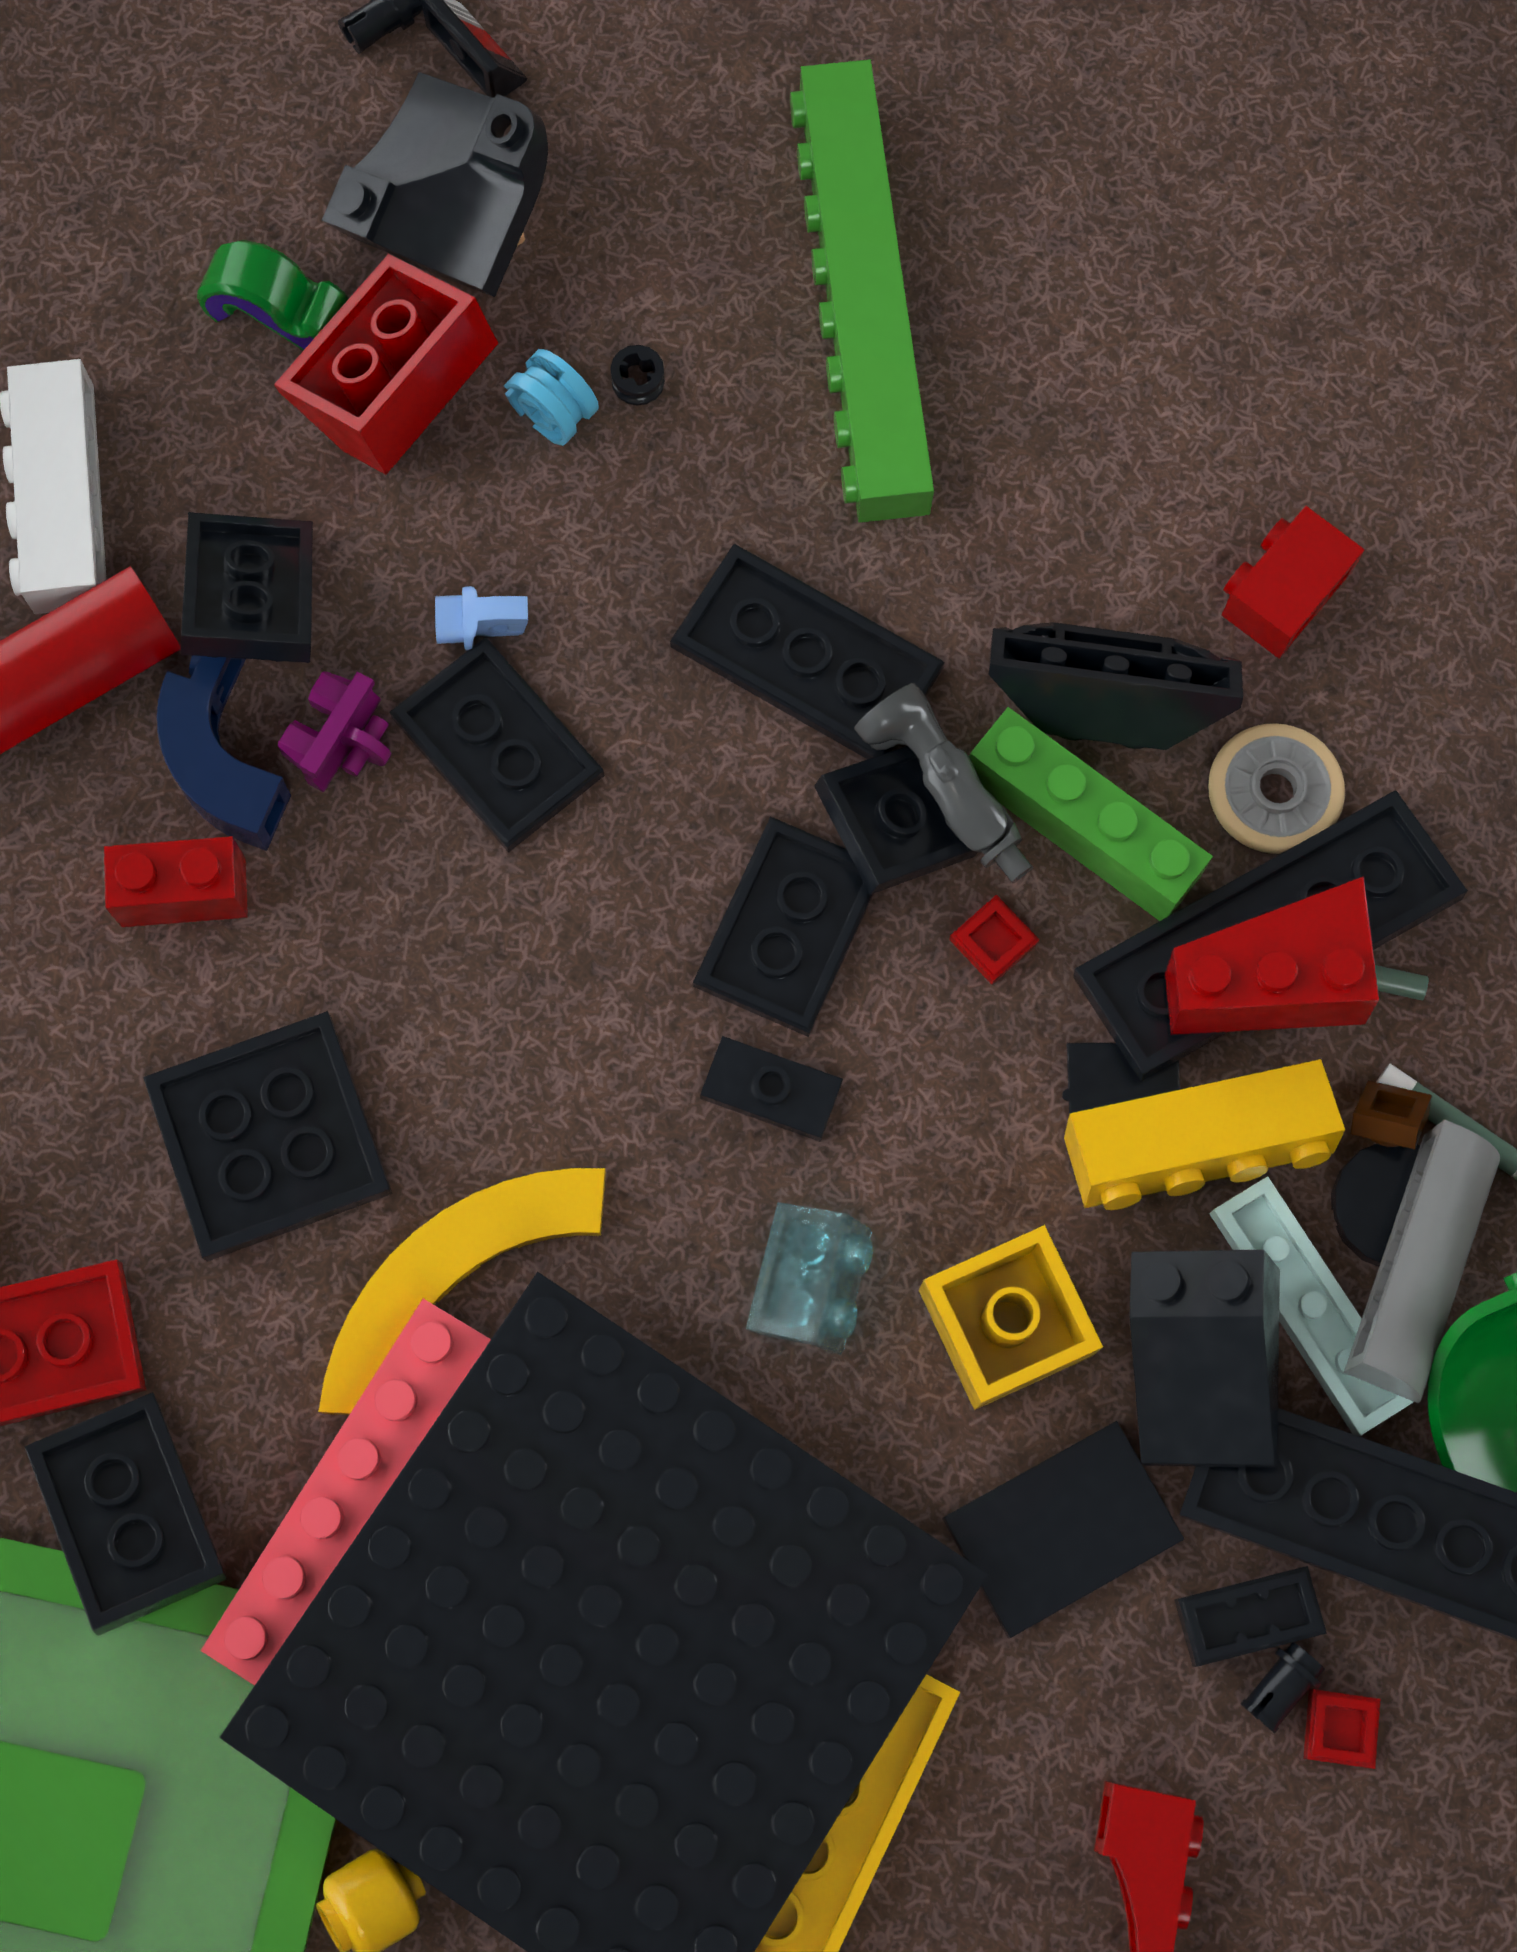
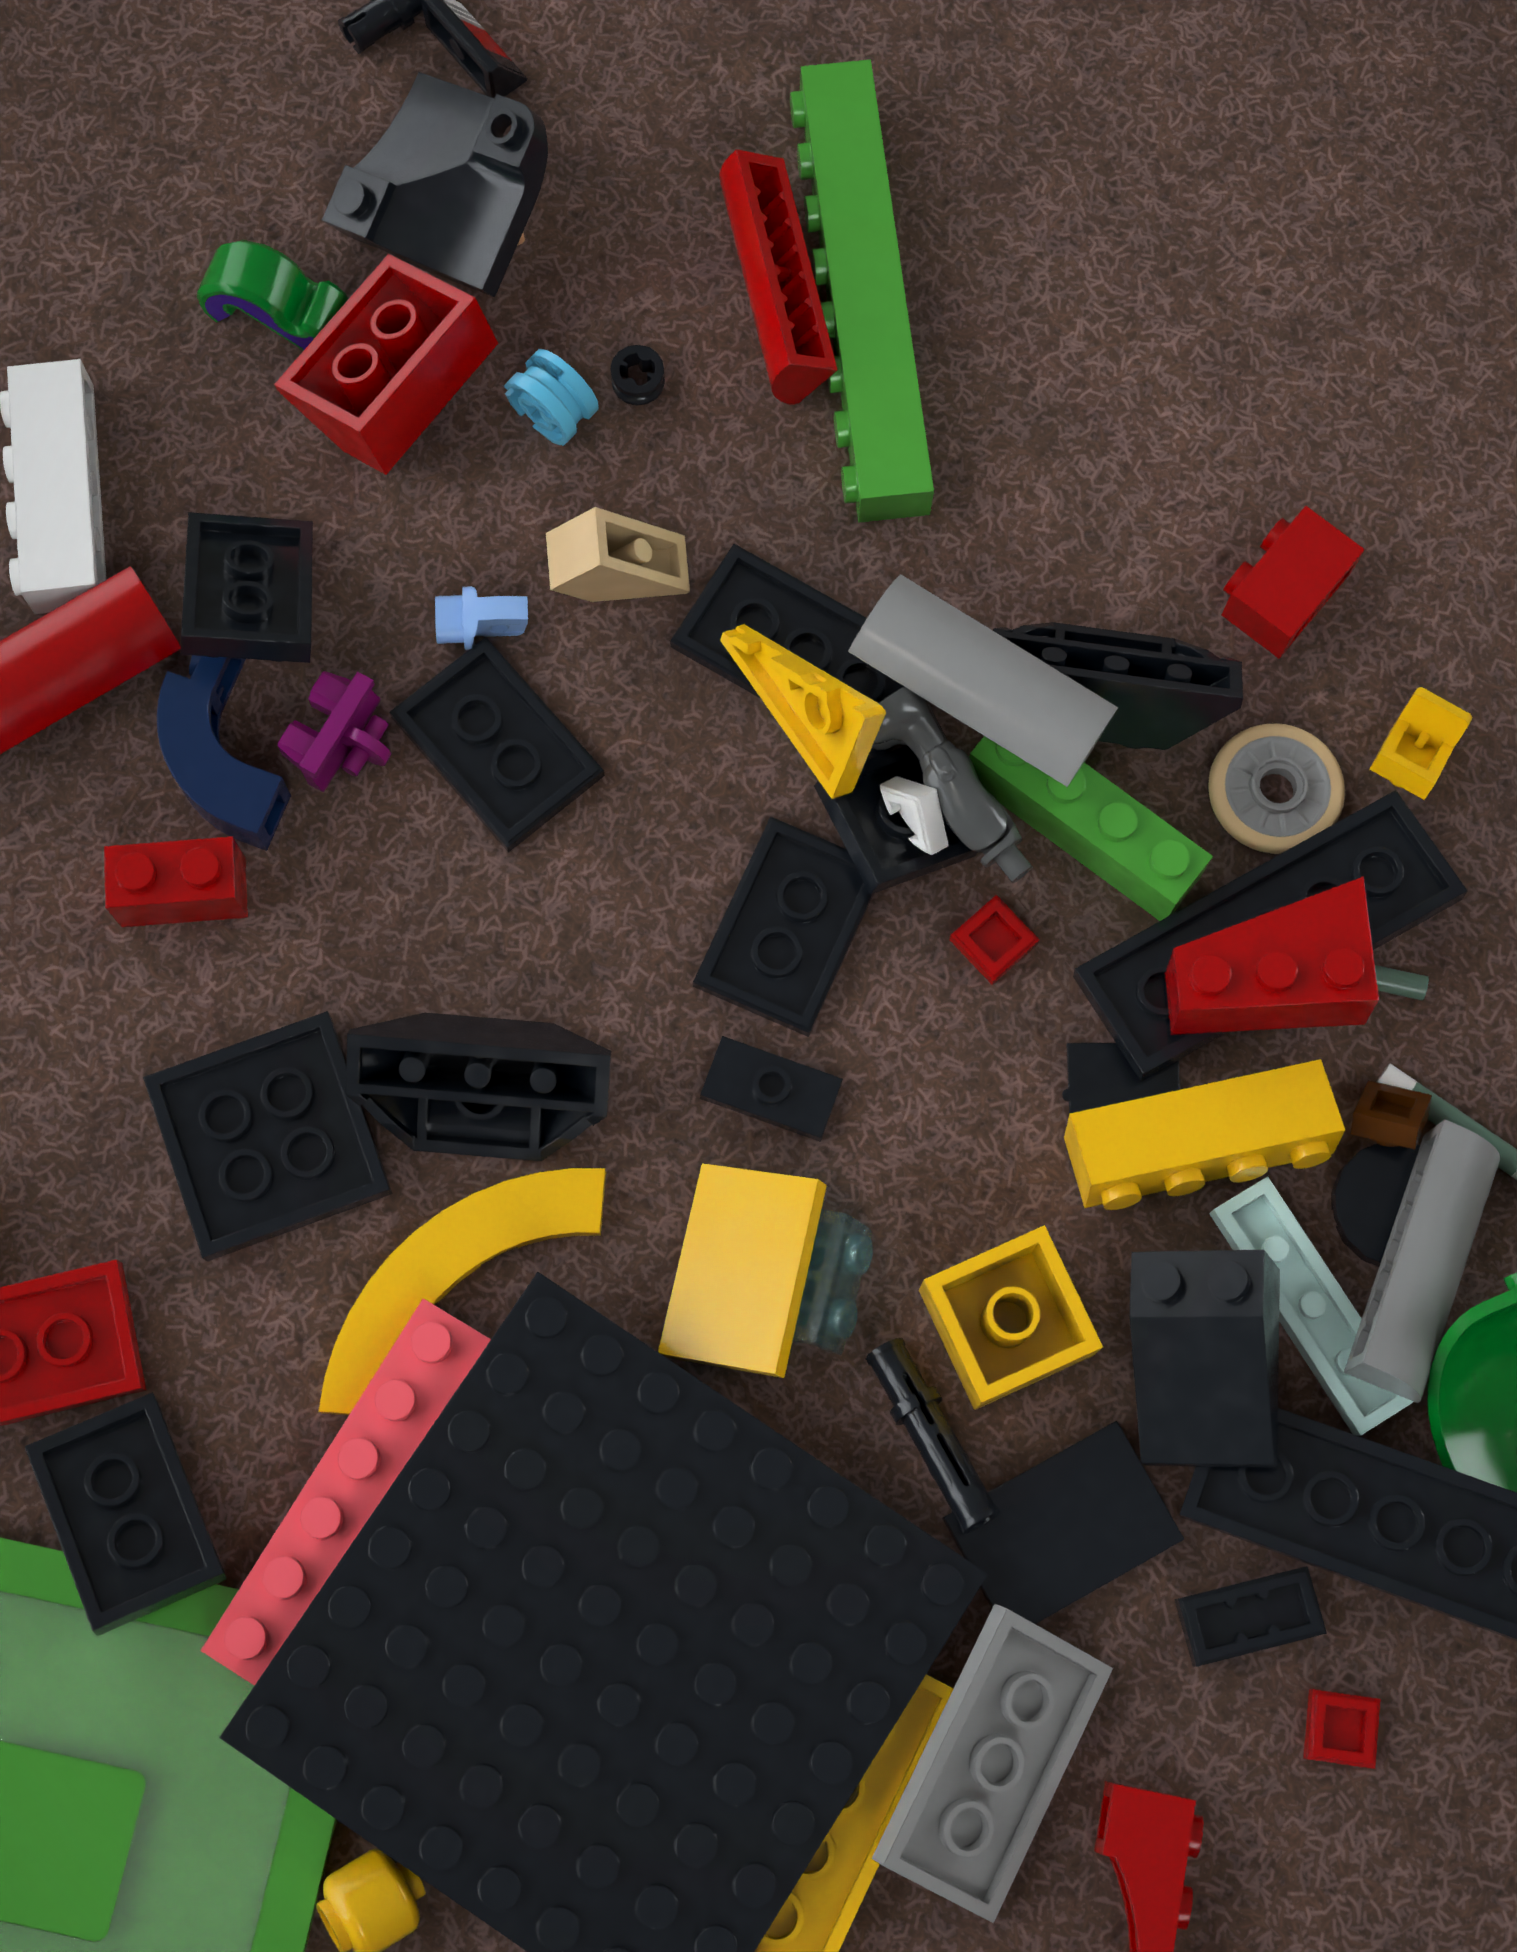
black pin [1240,1642,1325,1734] -> none
none -> black wedge [346,1012,612,1161]
none -> tan slope [546,507,690,602]
none -> yellow tile [658,1163,827,1378]
none -> red brick [719,149,838,405]
none -> yellow wing [720,624,886,799]
none -> light grey brick [848,574,1118,787]
none -> black pin [865,1338,1001,1534]
none -> light grey plate [871,1604,1113,1923]
none -> white tile [880,776,949,855]
none -> yellow bracket [1369,687,1472,800]

